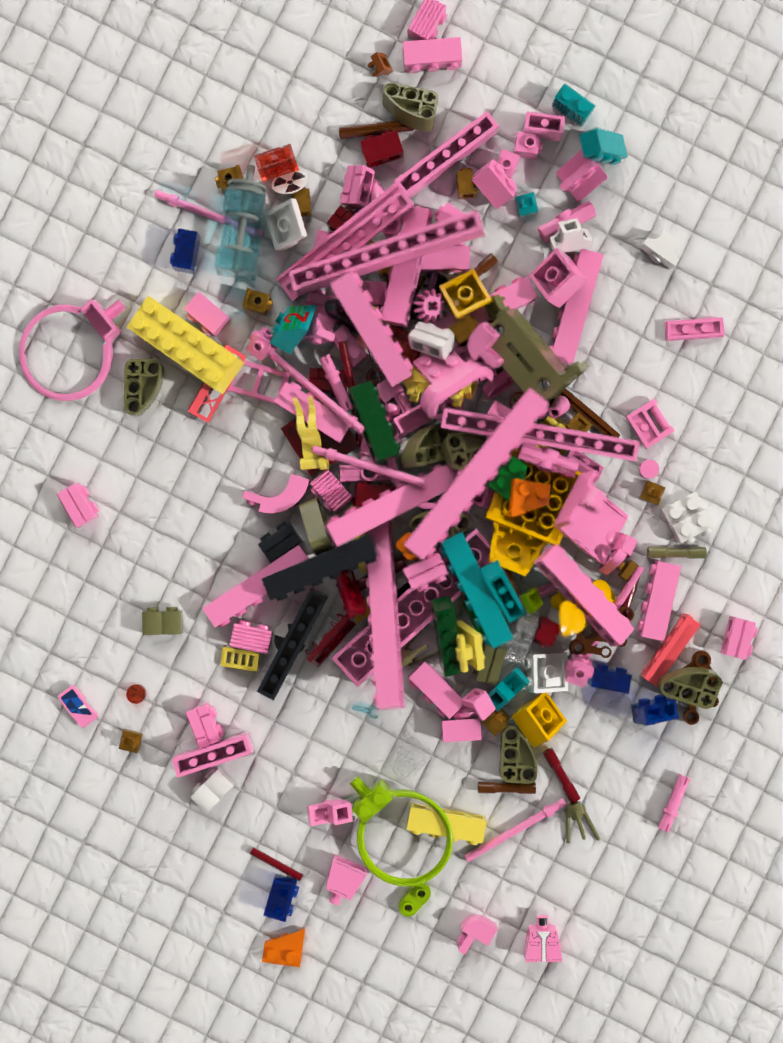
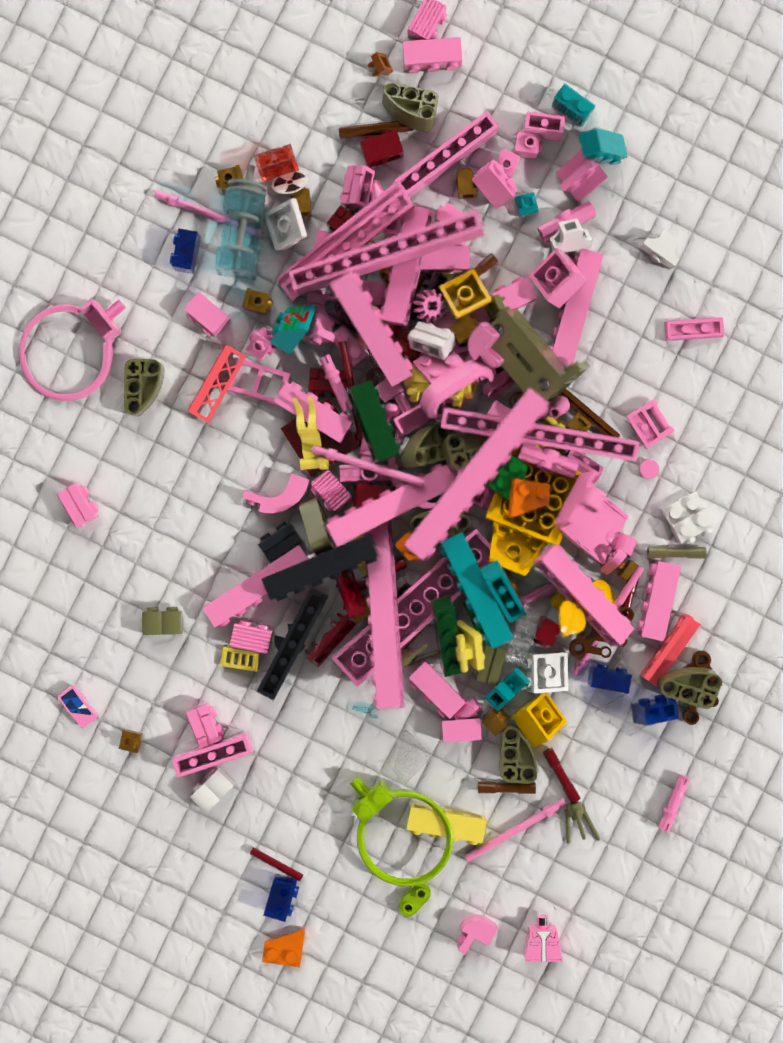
clear red tile [126,684,146,704] -> none
light yellow brick [127,295,245,394] -> none
bright pink bar [270,352,365,433] -> none
bright pink brick [307,799,353,826] -> none
bright pink torso [326,854,368,905] -> none
bright pink brick [403,552,449,592] -> none
bright pink panel [462,688,496,721] -> none
lime plate [520,587,543,614] -> none
bright pink brick [564,654,594,687] -> none
pearl gold tile [639,480,666,505] -> none
bright pink brick [720,616,758,660] -> none

